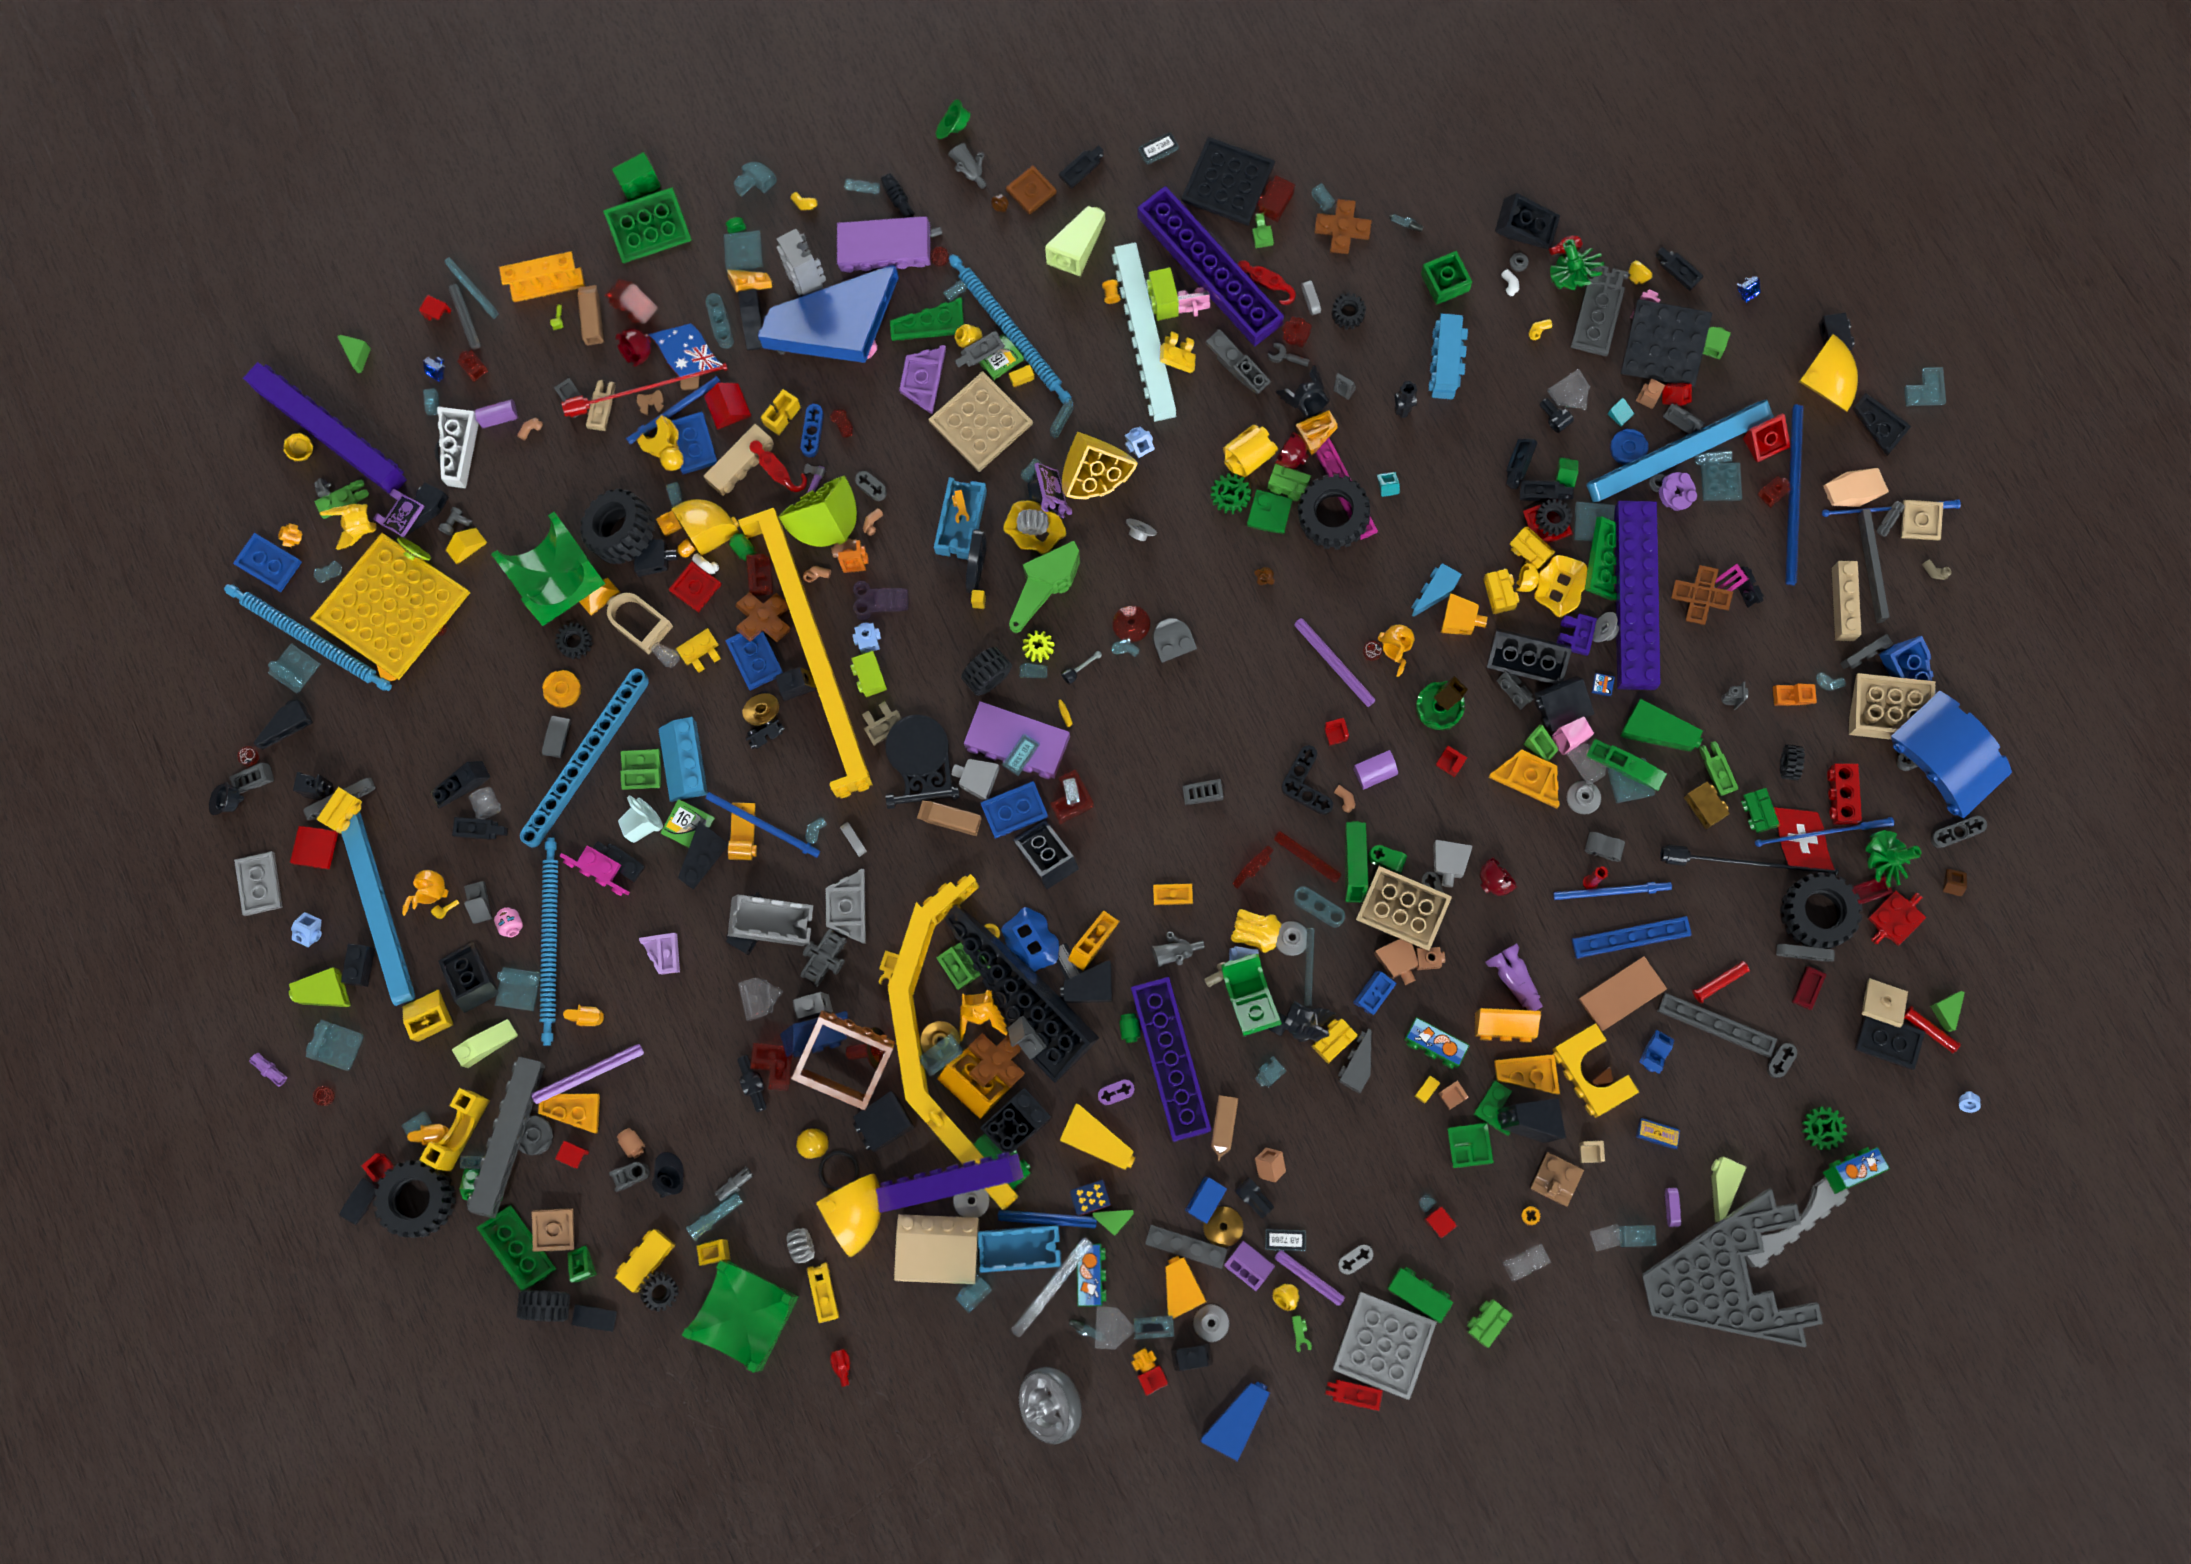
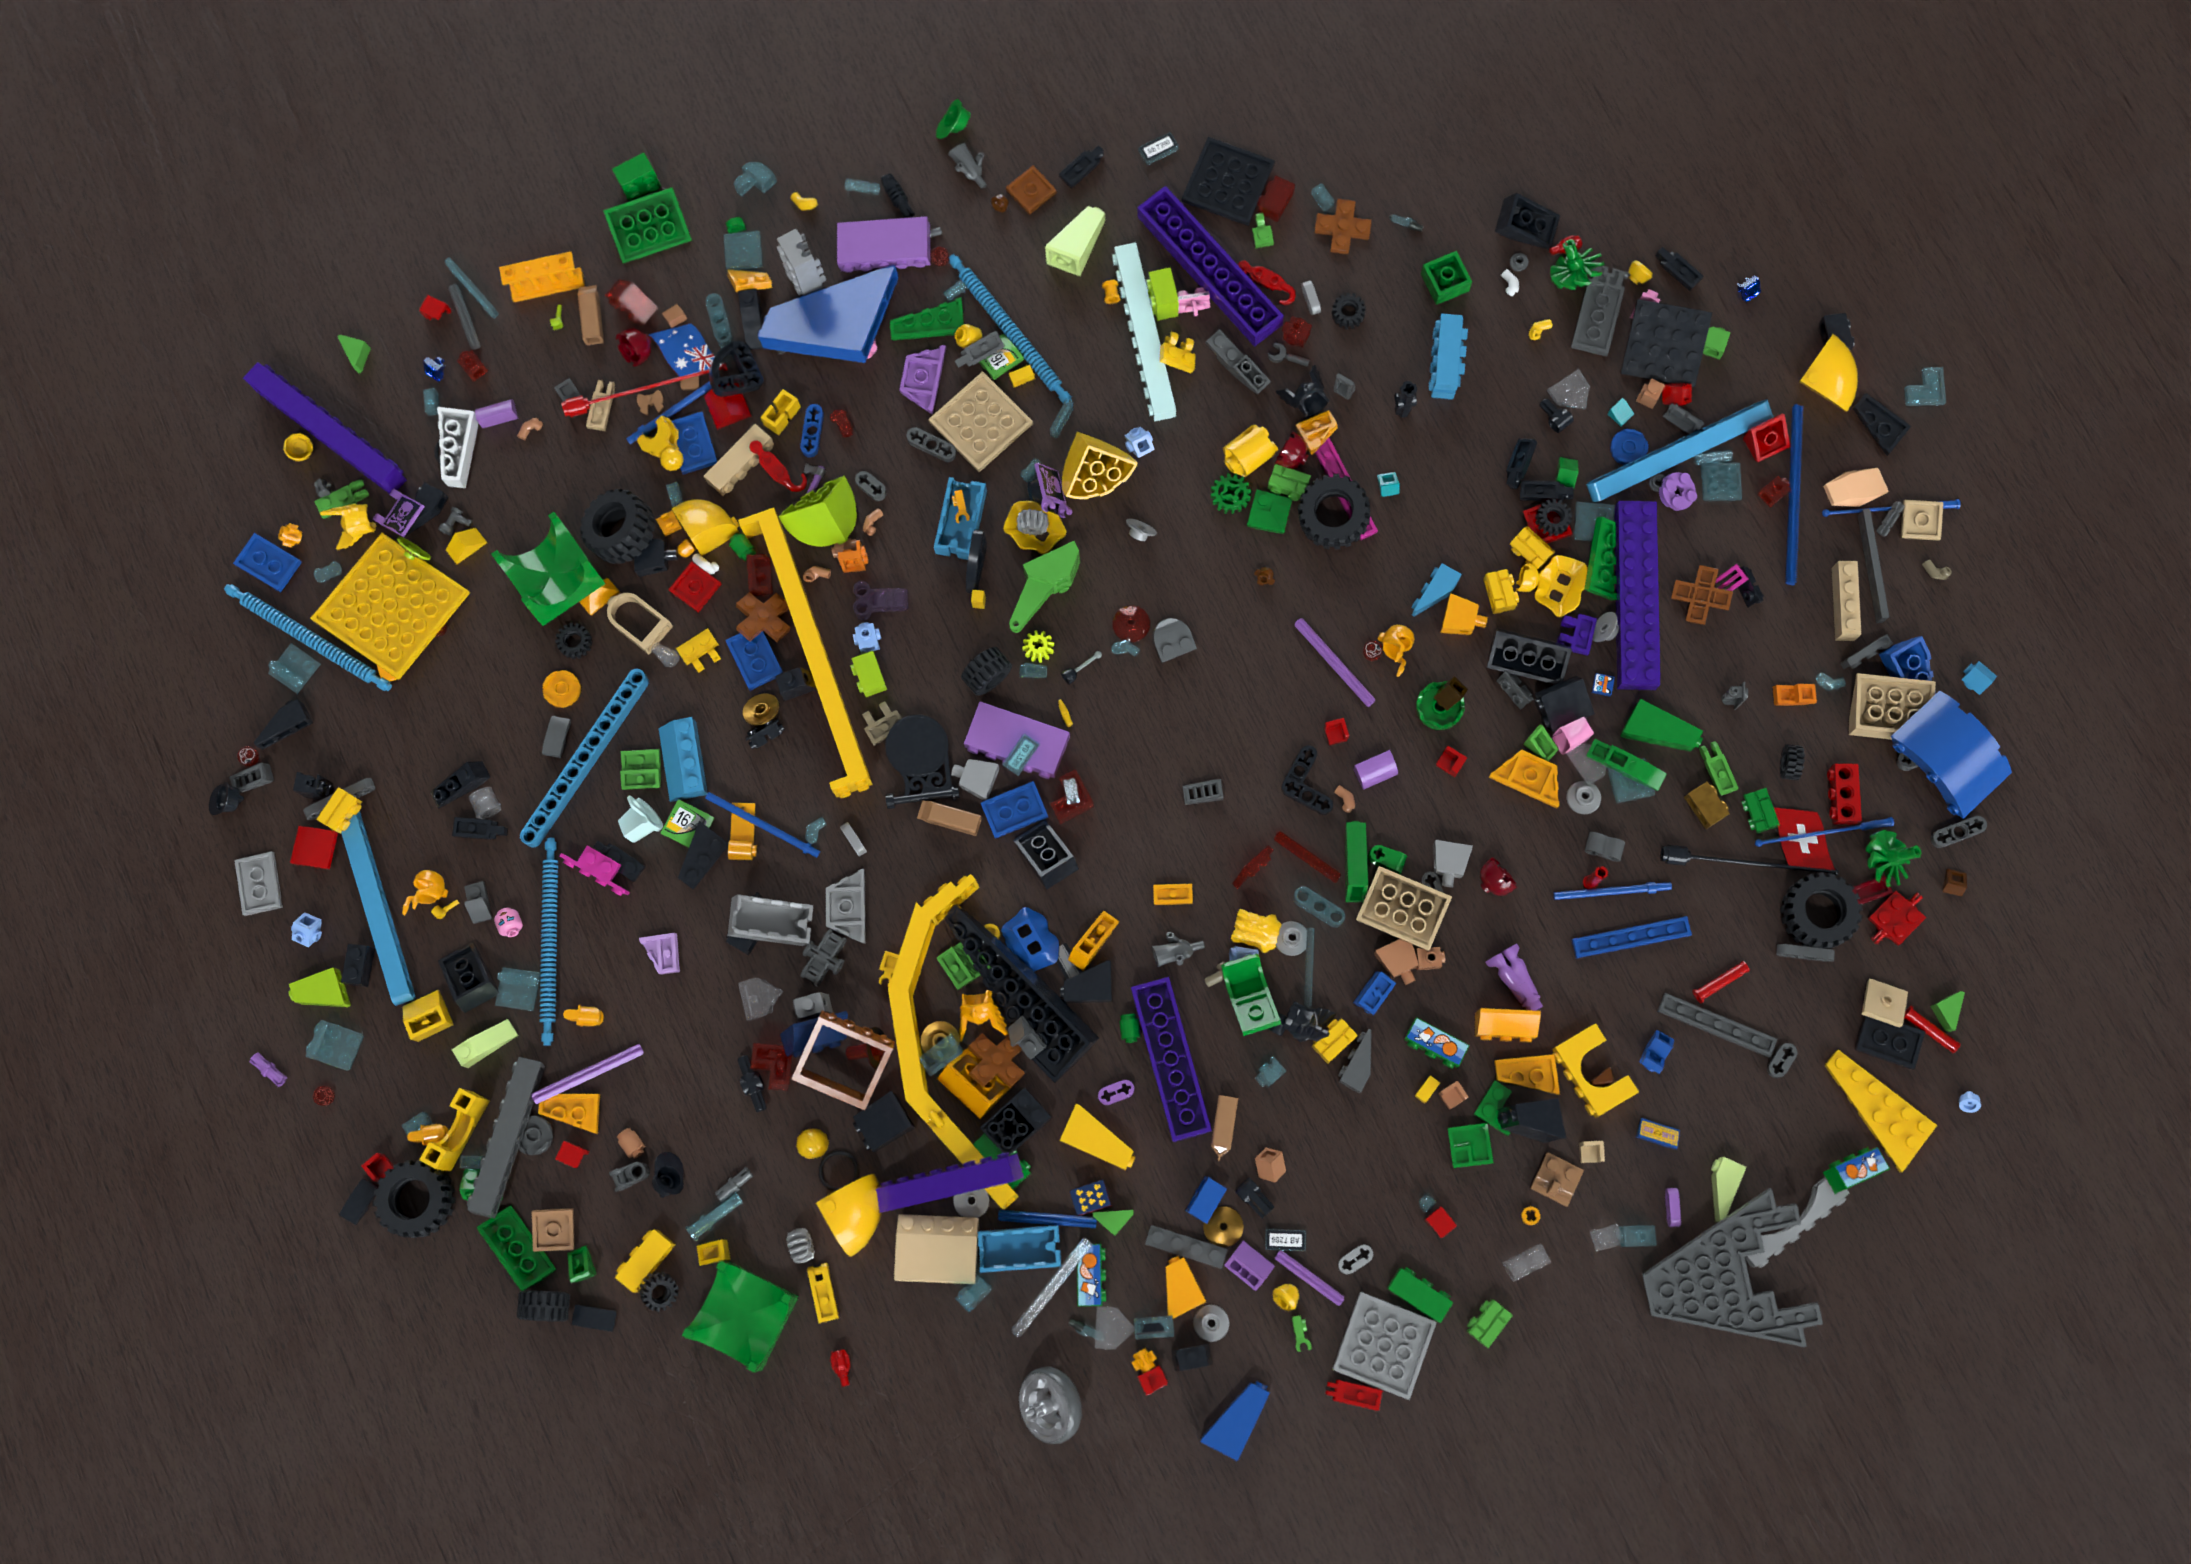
nougat tile [1579,956,1667,1032] -> none
dark red tile [1792,966,1827,1010] -> none
green gear [1801,1106,1847,1151] -> none
none -> nougat slope [662,304,687,328]
none -> black beam [709,341,763,397]
none -> dark grey beam [907,428,956,462]
none -> yellow wing [1825,1050,1937,1173]
none -> dark azure brick [1962,661,1997,695]

